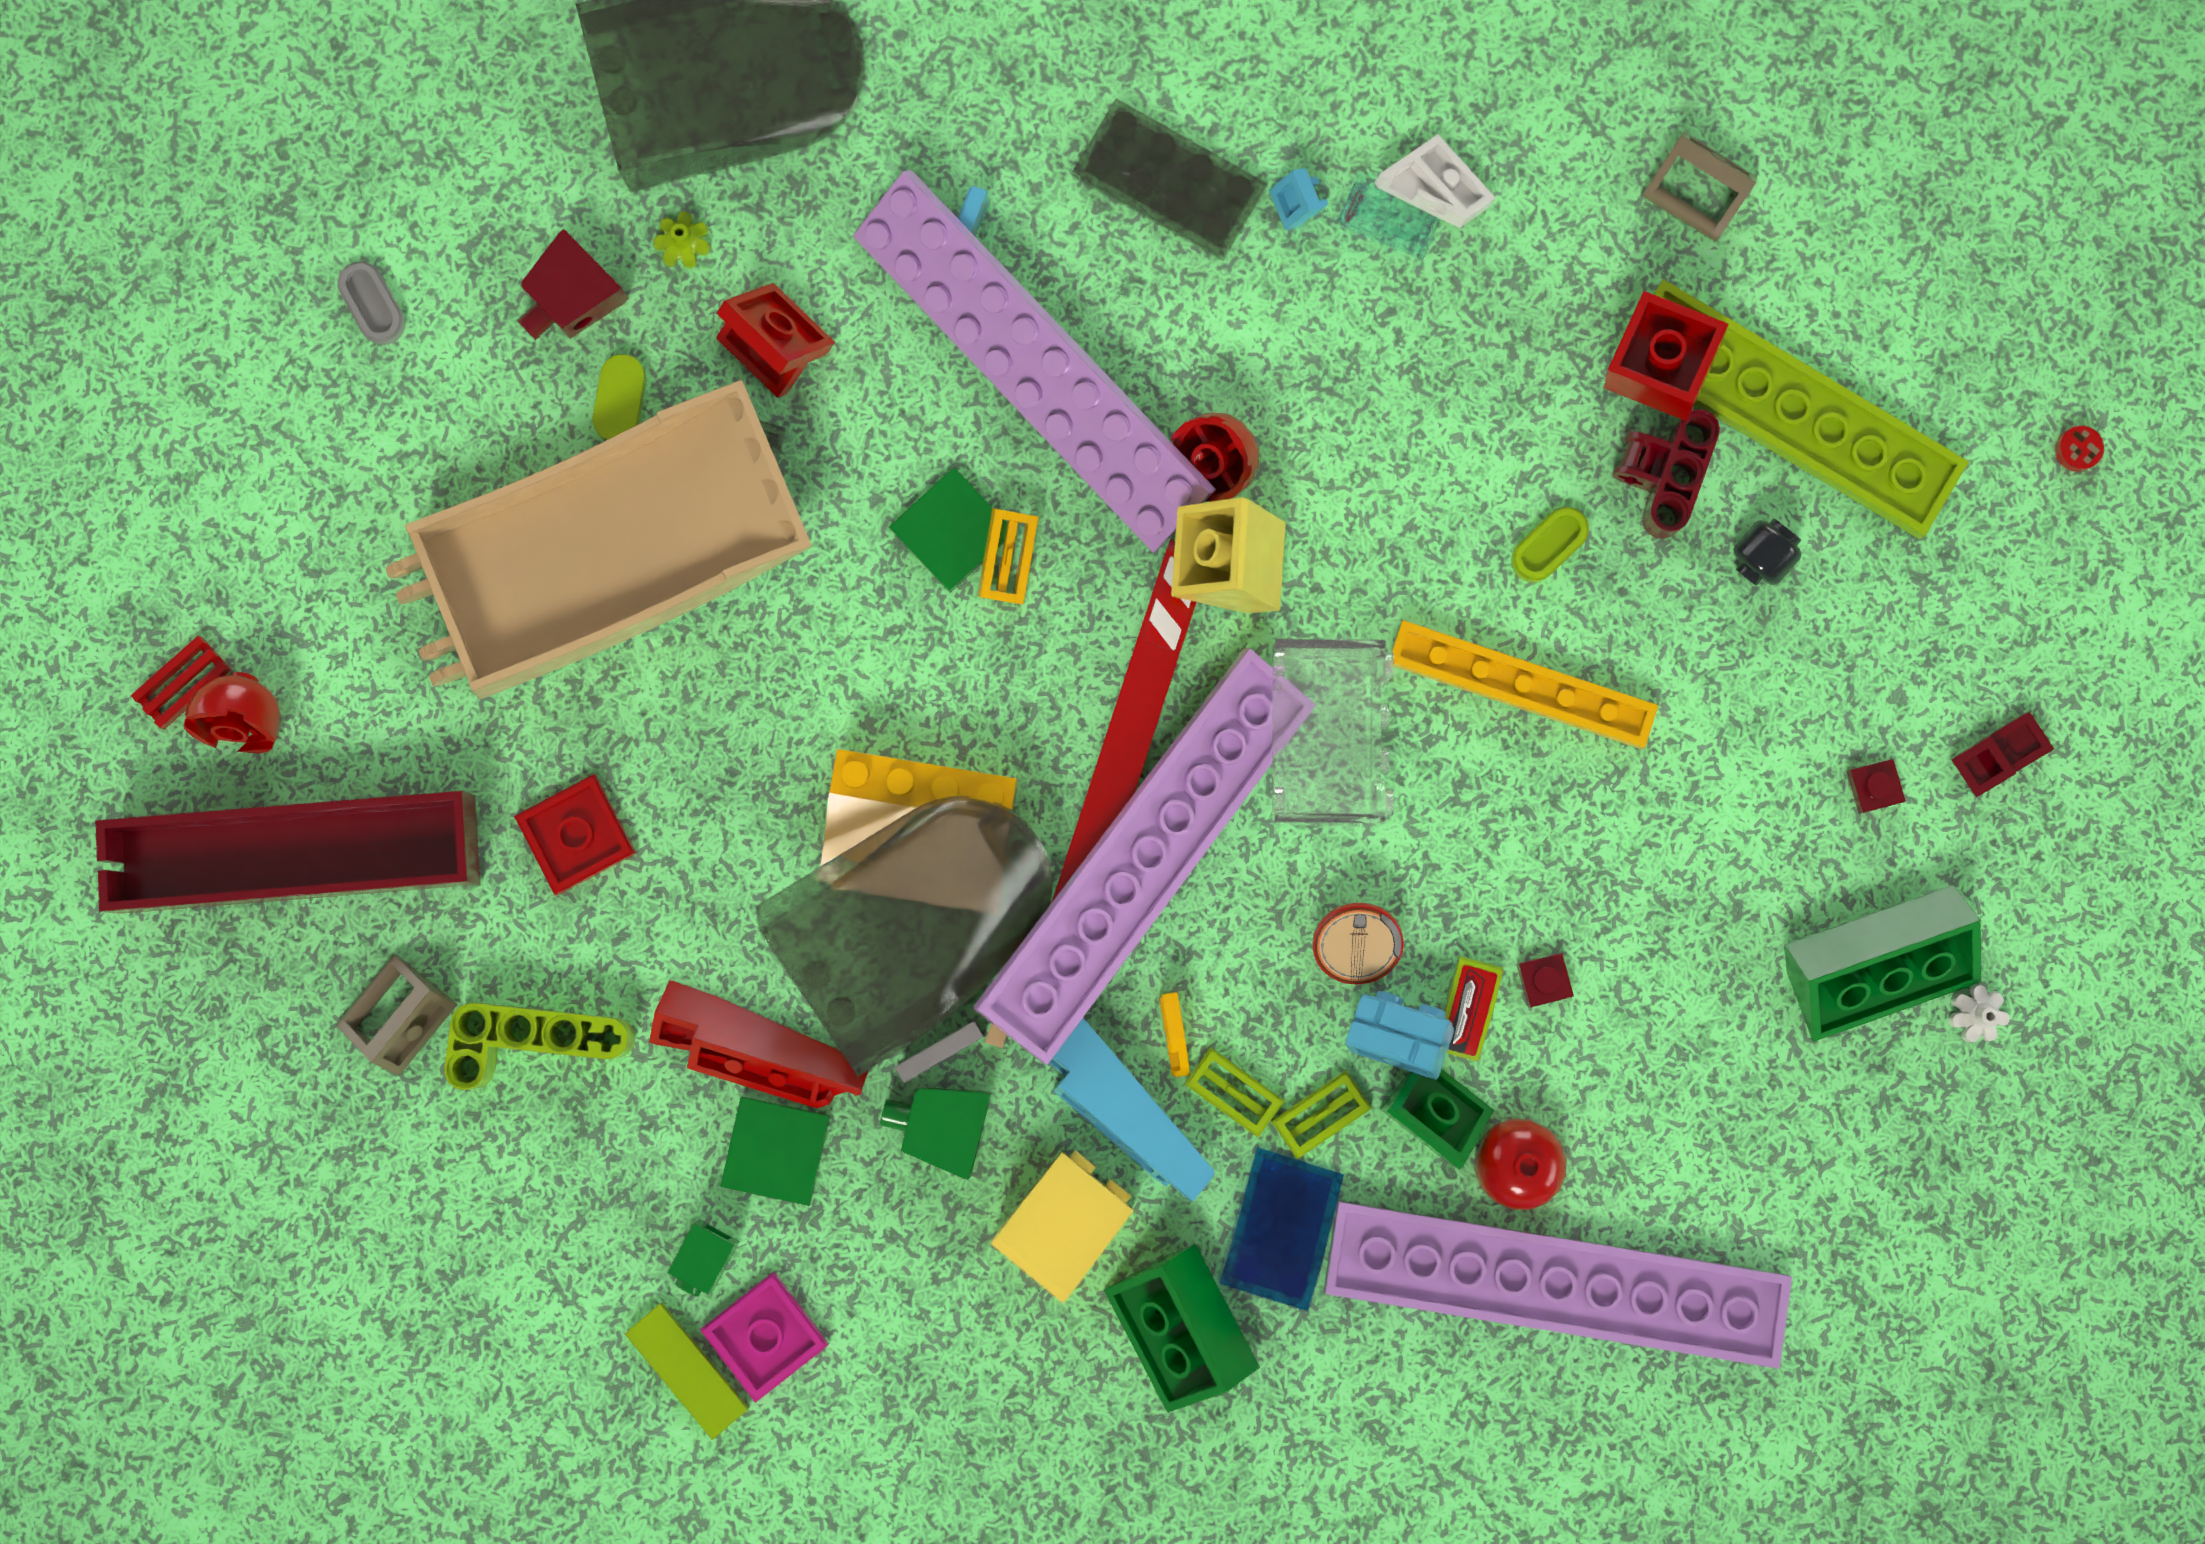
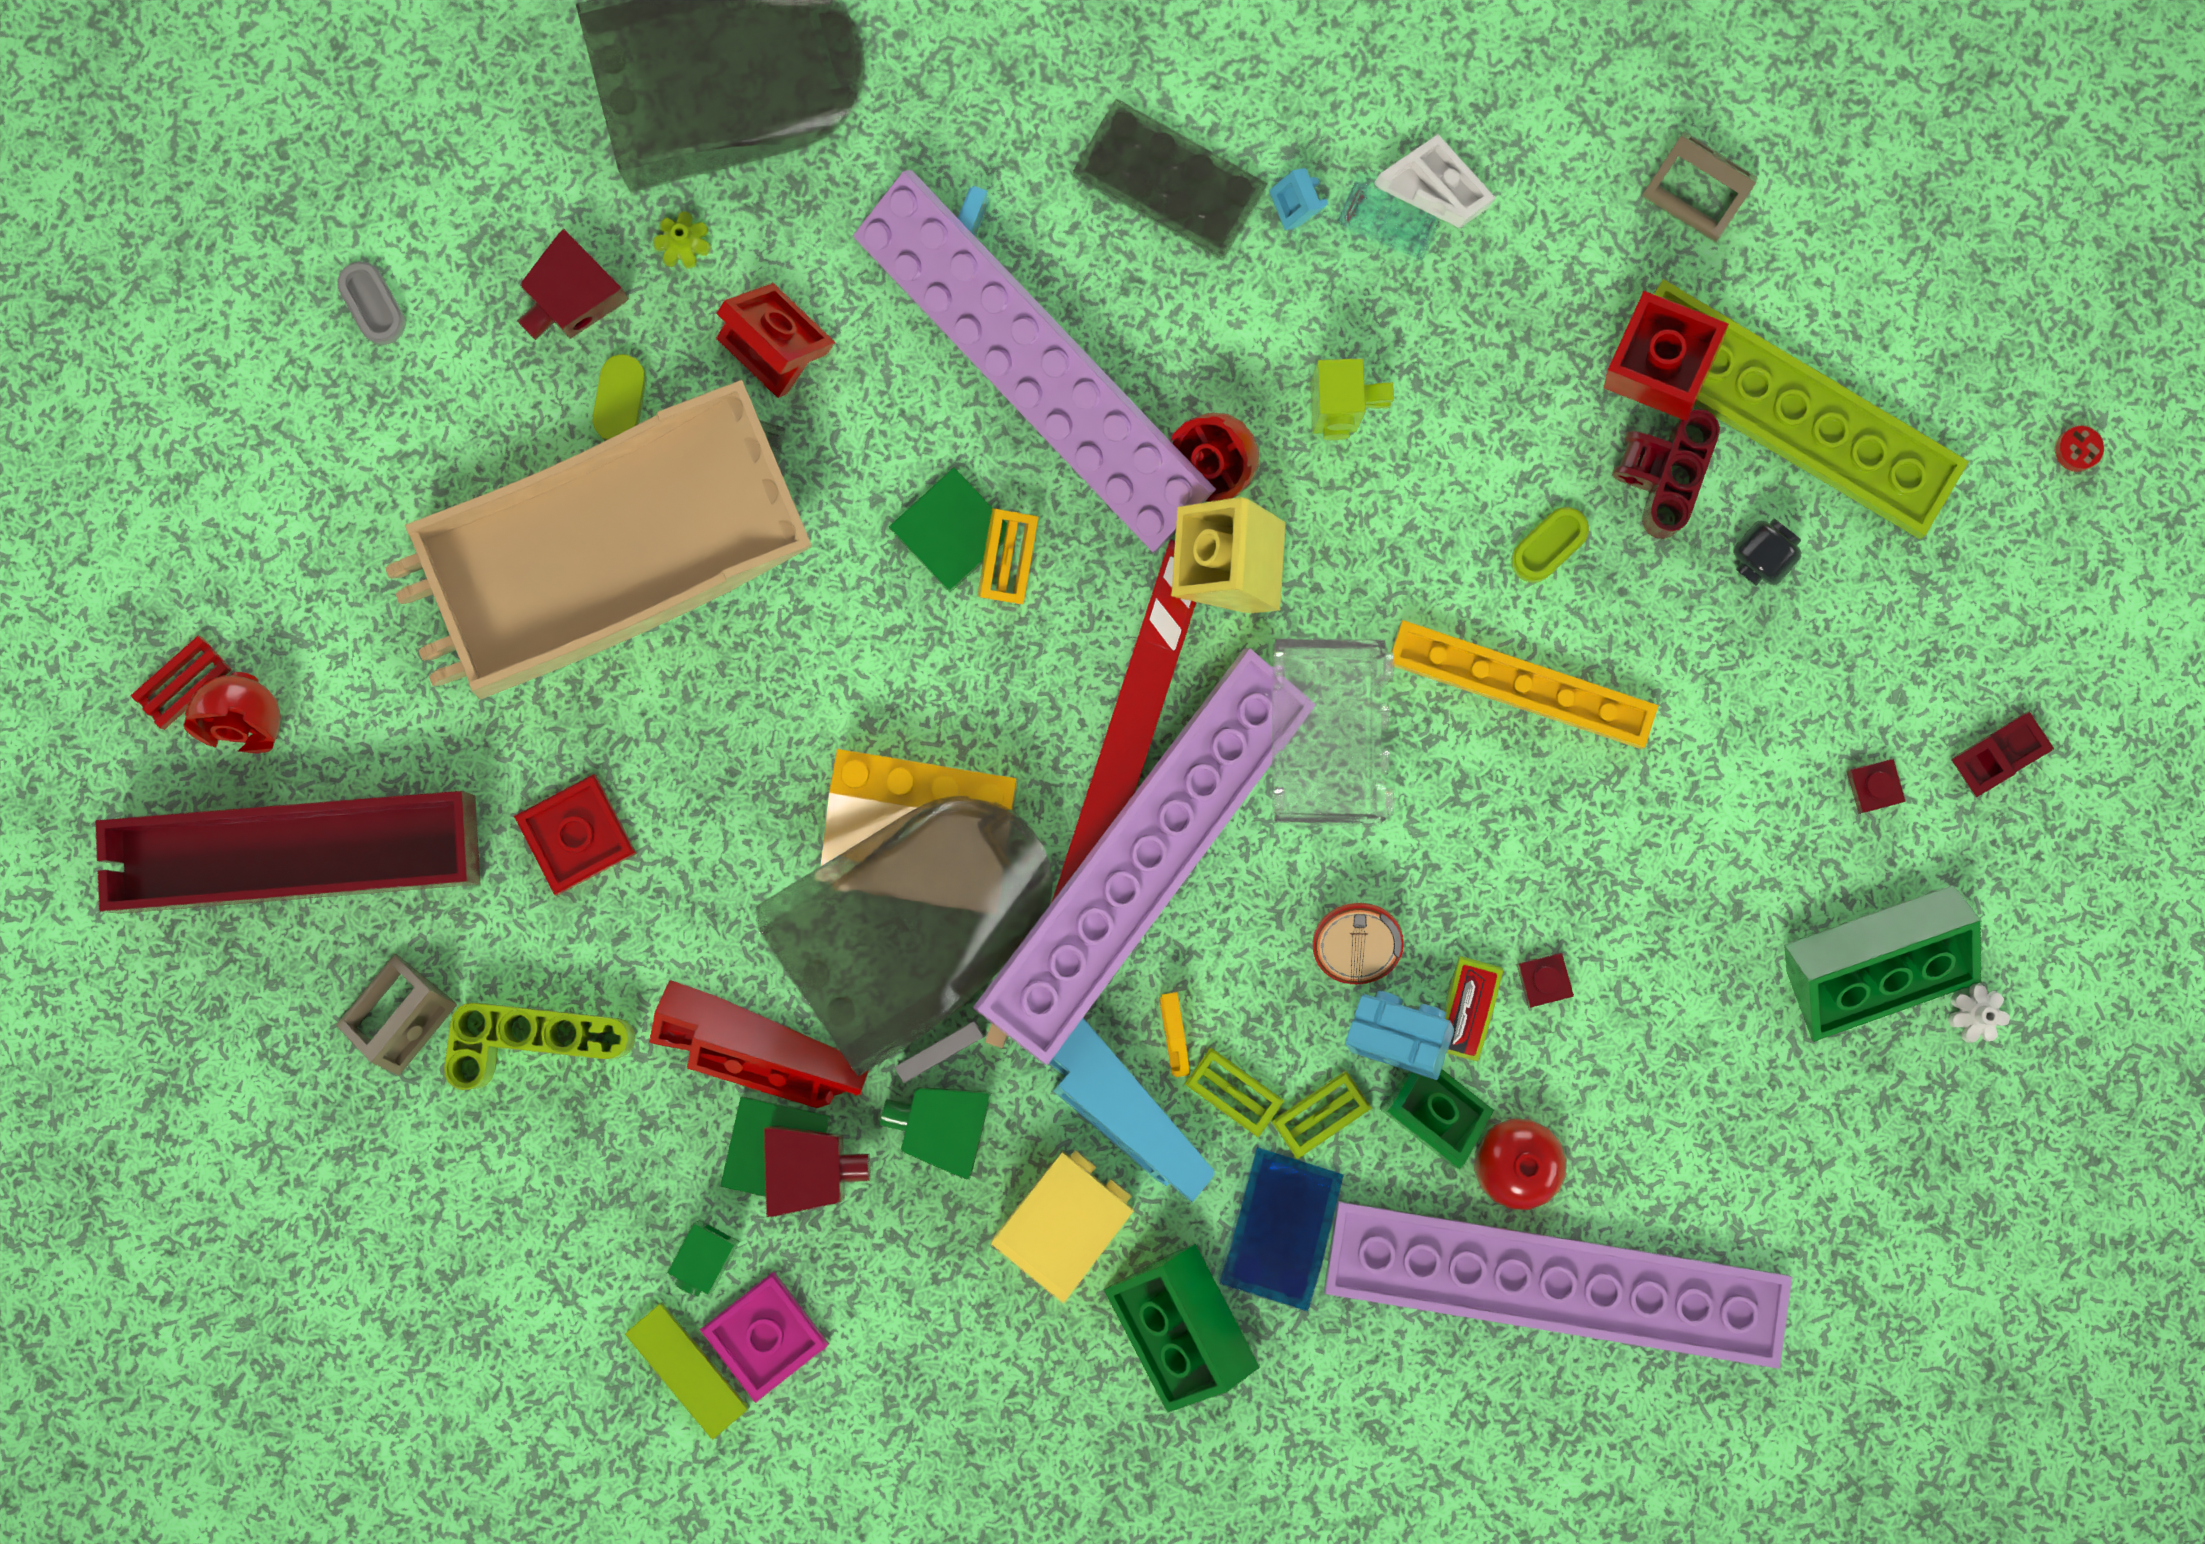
none -> dark red torso [764,1126,871,1217]
none -> lime brick [1310,359,1394,440]

